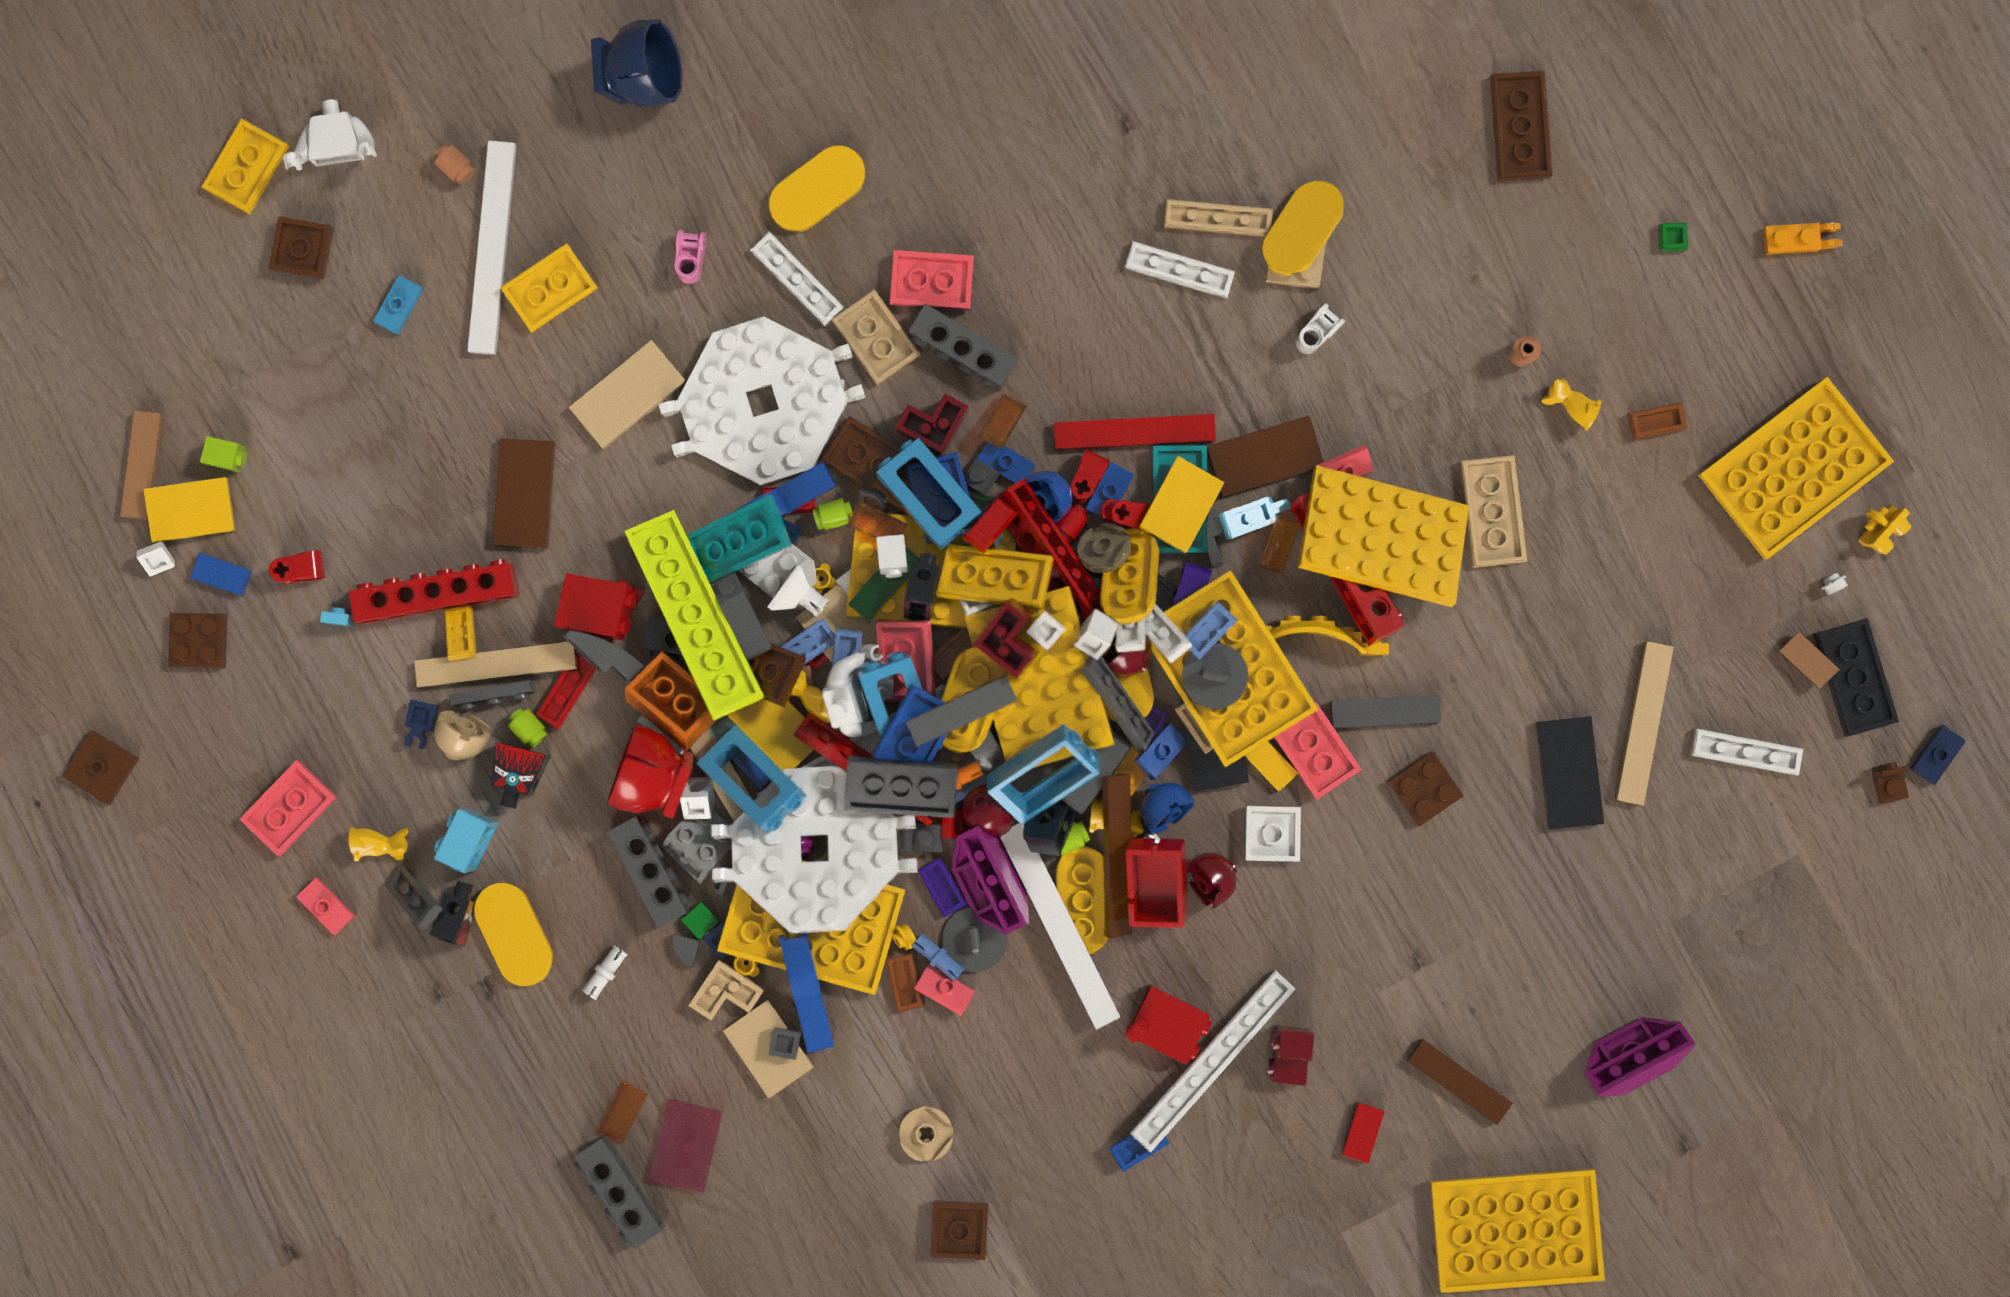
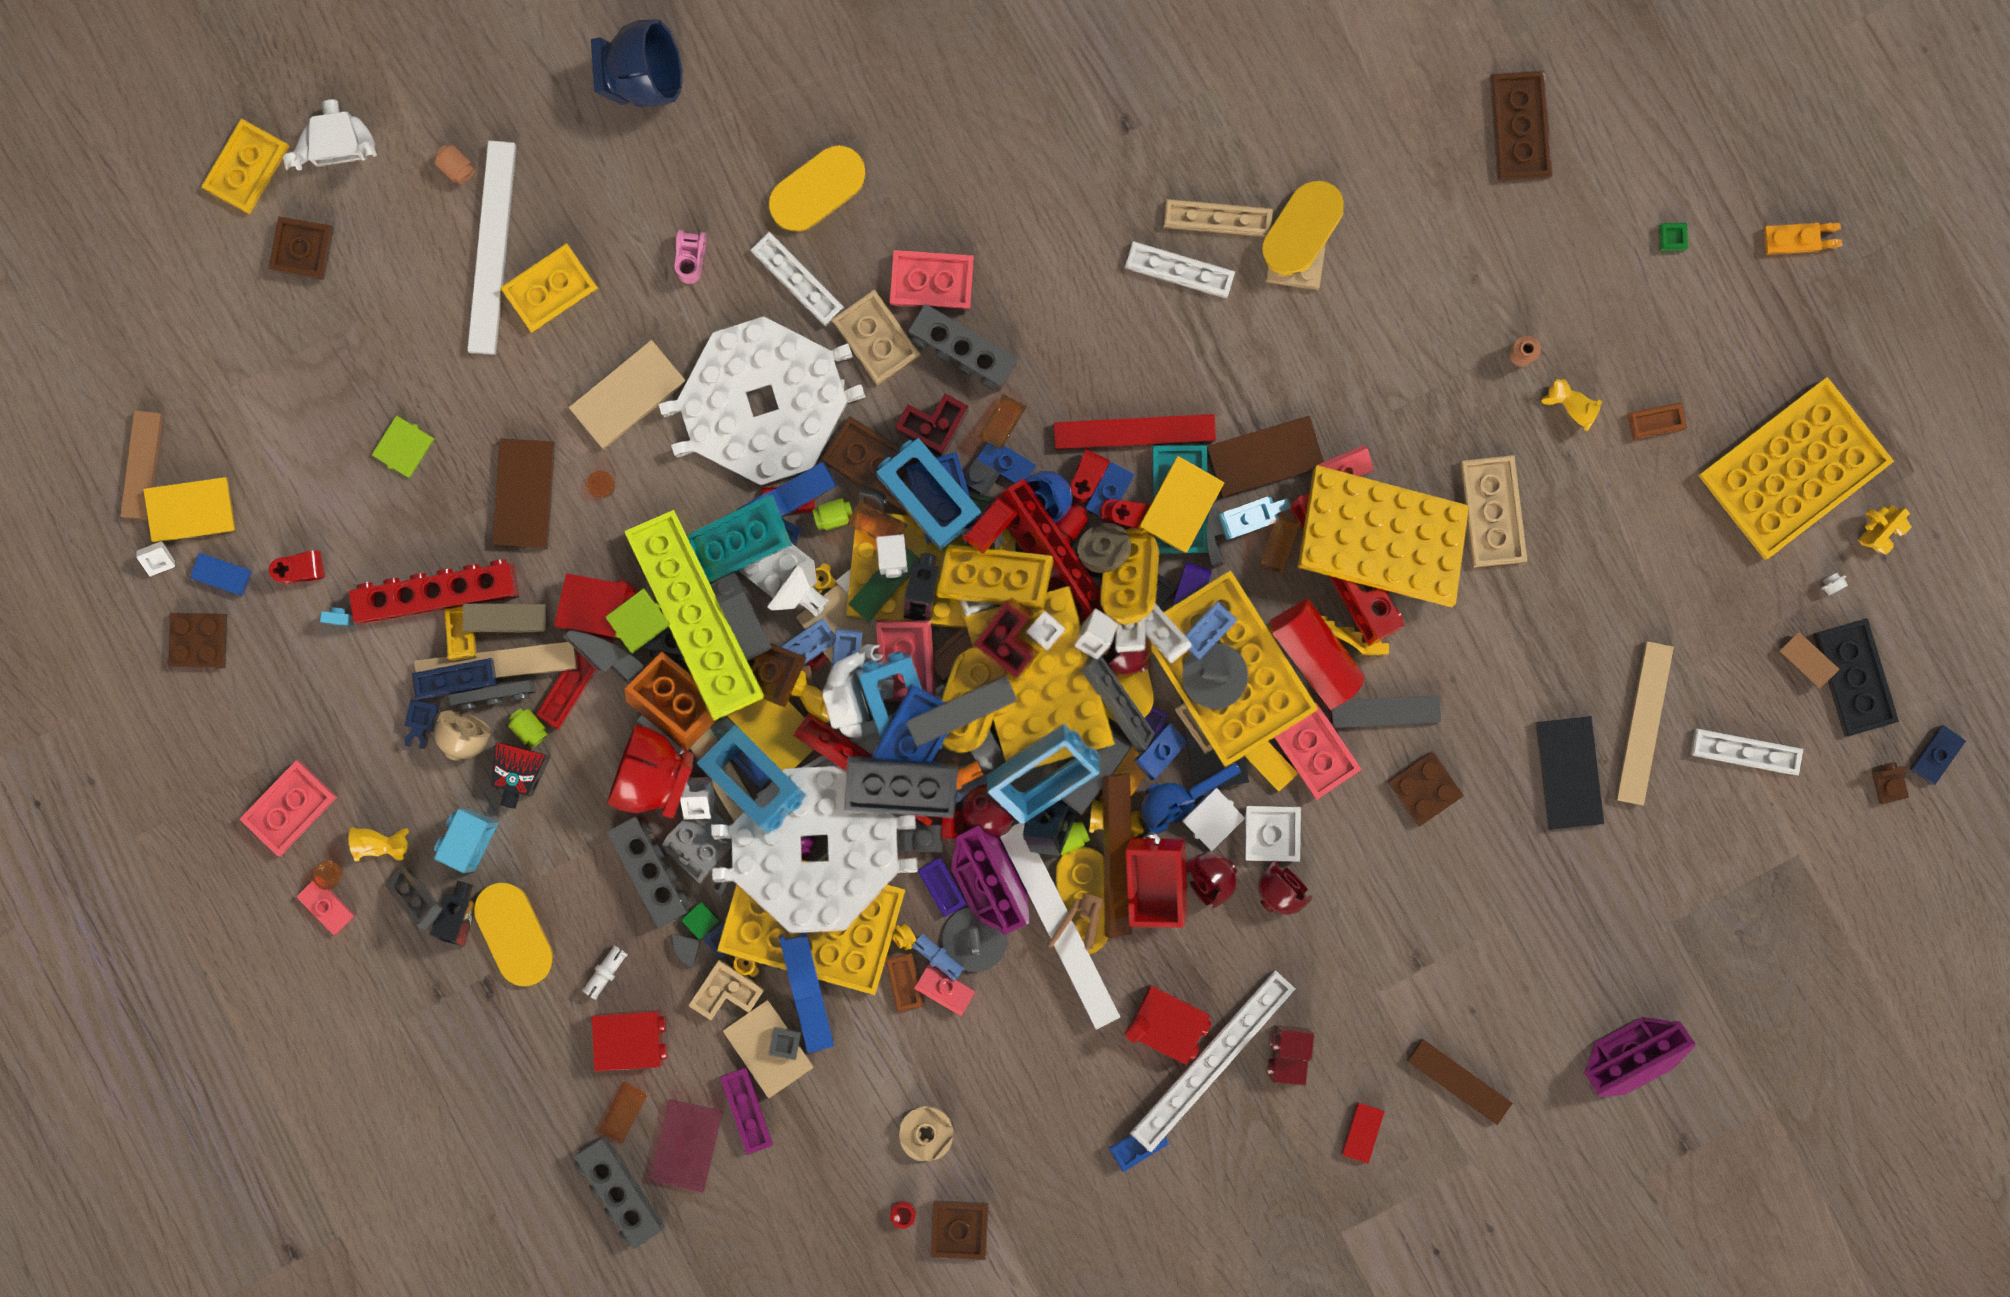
reddish brown plate [62,730,139,805] -> none
lime brick [200,436,247,473] -> none
dark azure plate [373,275,424,336] -> none
white piece [1296,303,1345,355] -> none
yellow plate [1430,1168,1605,1293] -> none
none -> clear orange tile [313,861,342,890]
none -> lime piece [372,415,435,478]
none -> dark blue tile [412,658,497,700]
none -> dark tan tile [463,604,546,633]
none -> clear orange tile [587,471,615,498]
none -> red brick [591,1009,668,1071]
none -> lime piece [606,589,670,653]
none -> magenta plate [720,1067,773,1155]
none -> red tile [889,1200,916,1229]
none -> medium nougat plant [1048,893,1104,950]
none -> white piece [1182,787,1245,851]
none -> blue tile [1189,763,1241,799]
none -> dark red cylinder [1258,861,1312,915]
none -> red brick [1270,598,1365,710]

